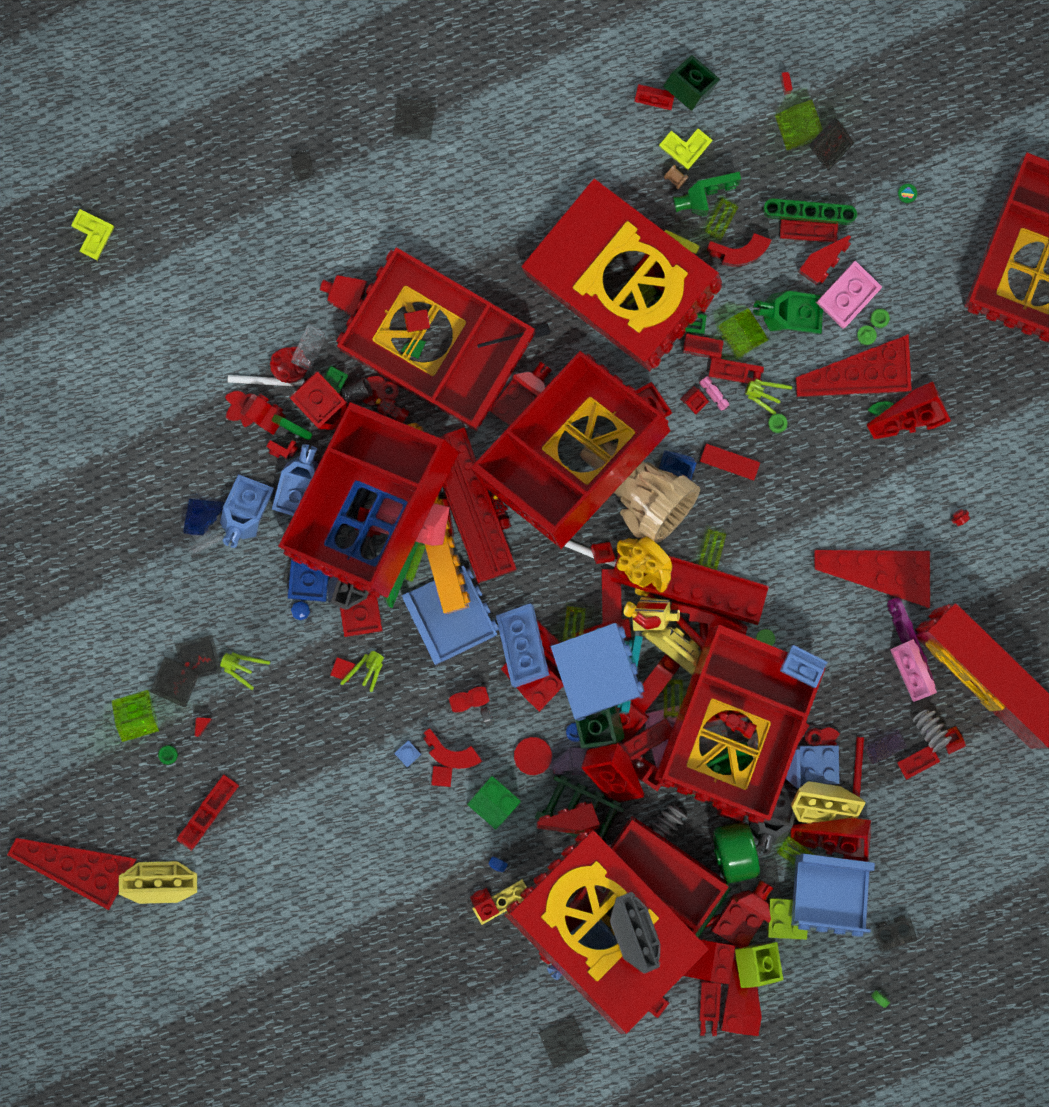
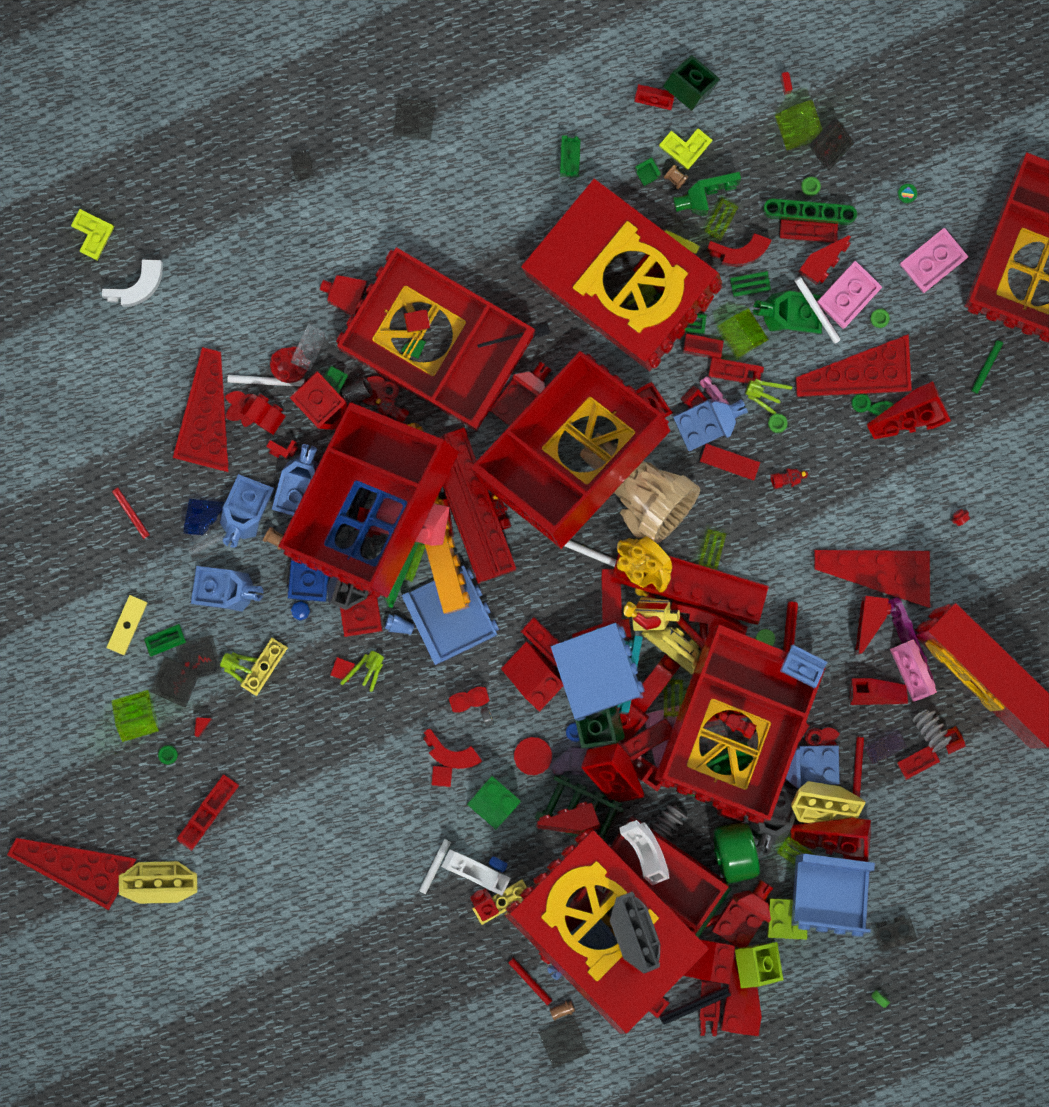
green tile [272,414,313,440] -> none
medium blue plate [394,740,422,767] -> none
medium blue plate [496,603,549,688] -> none
clear neon green tile [563,606,586,642] -> none
red tile [591,542,615,564] -> none
blue slope [659,450,696,480] -> none
bright green tile [857,326,877,345] -> none
none -> white arch [102,260,163,307]
none -> light yellow tile [106,595,148,656]
none -> red bar [112,488,150,539]
none -> green tile [144,624,186,657]
none -> red wing [173,347,229,473]
none -> medium blue plate [191,566,263,612]
none -> light yellow tile [241,638,288,696]
none -> medium nougat bush [263,526,284,550]
none -> medium blue cone [384,614,414,635]
none -> white bar [419,839,451,894]
none -> white arch [441,849,511,895]
none -> red bar [508,958,553,1005]
none -> medium nougat pin [550,1000,575,1020]
none -> green hinge [560,135,581,177]
none -> white arch [619,820,669,885]
none -> green panel [634,157,661,187]
none -> black axle [660,986,731,1025]
none -> medium blue plate [672,399,748,451]
none -> green tile [730,271,771,297]
none -> red piece [770,469,808,489]
none -> red axle [783,601,798,653]
none -> white bar [794,277,841,343]
none -> bright green tile [801,177,821,196]
none -> red slope [849,678,908,705]
none -> green tile [851,394,871,413]
none -> red slope [855,596,891,655]
none -> bright pink plate [899,228,968,294]
none -> green bar [971,340,1004,394]

